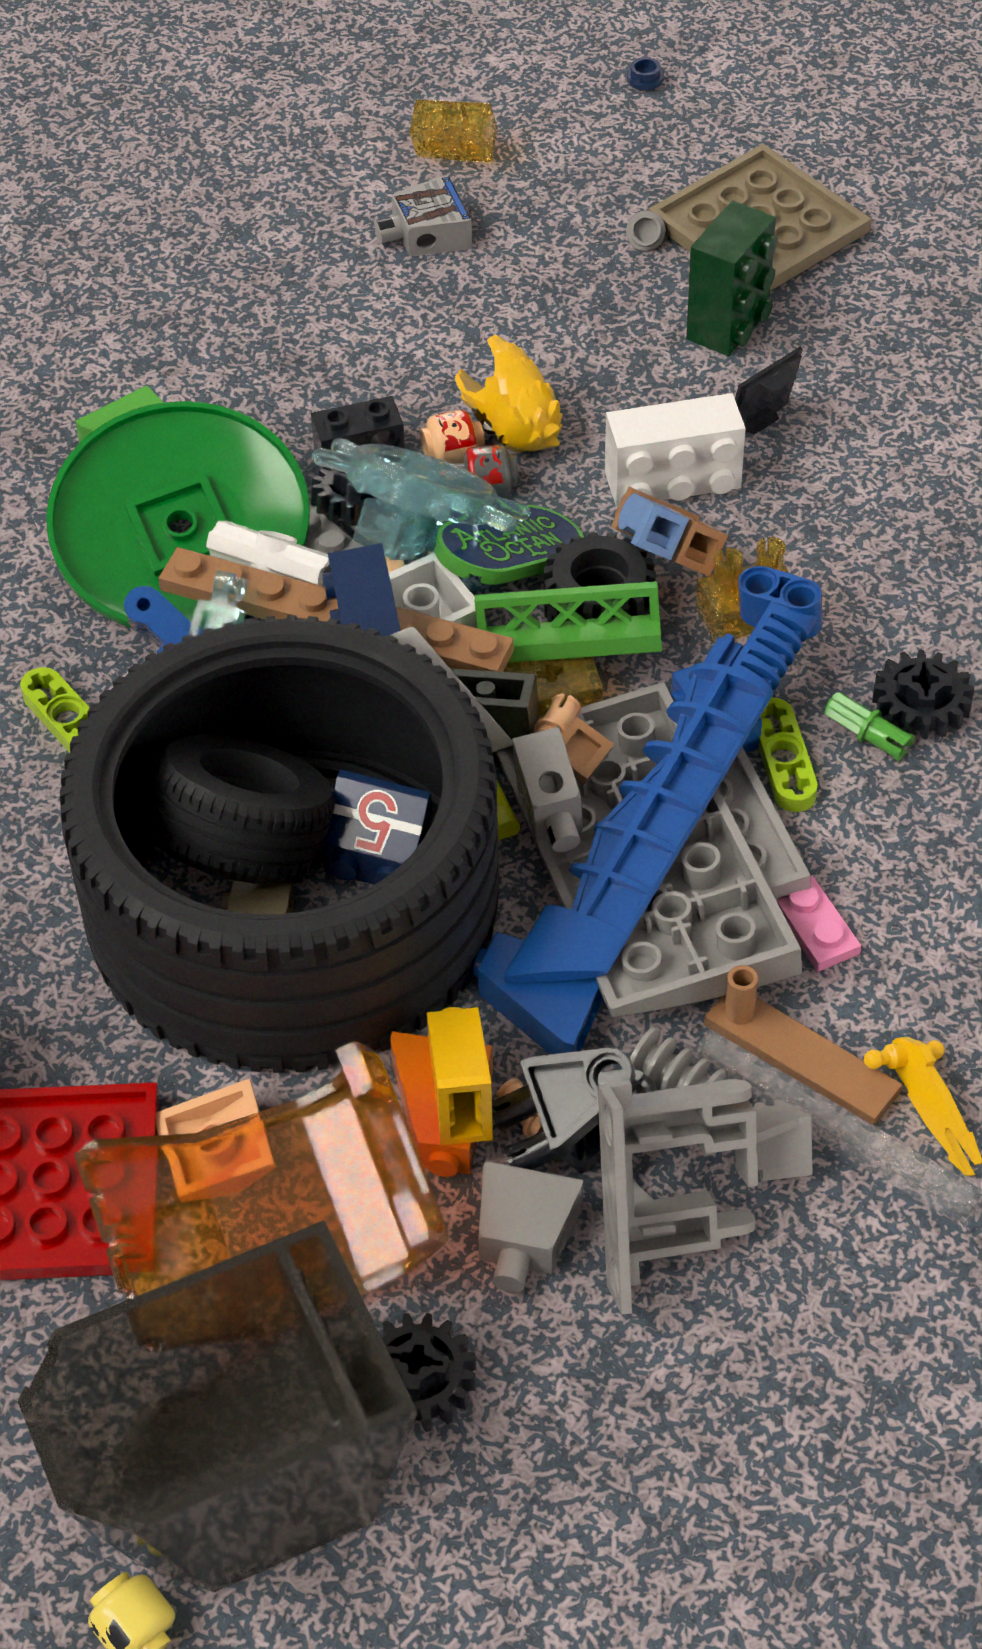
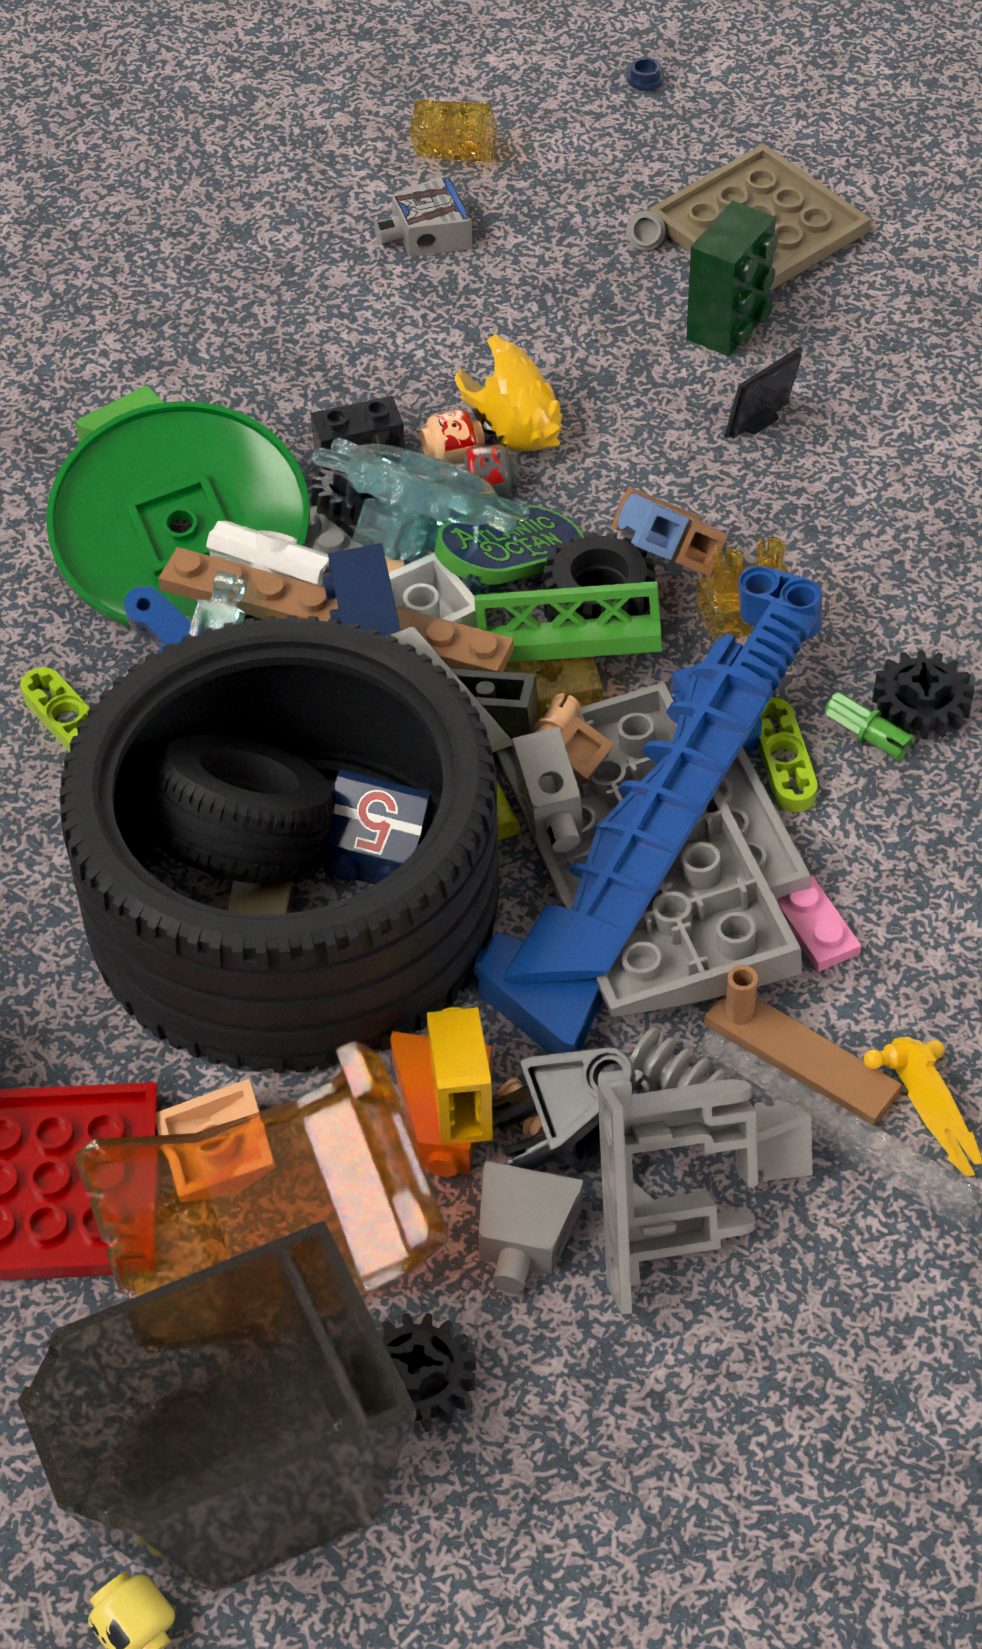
white brick [605,393,746,508] -> none

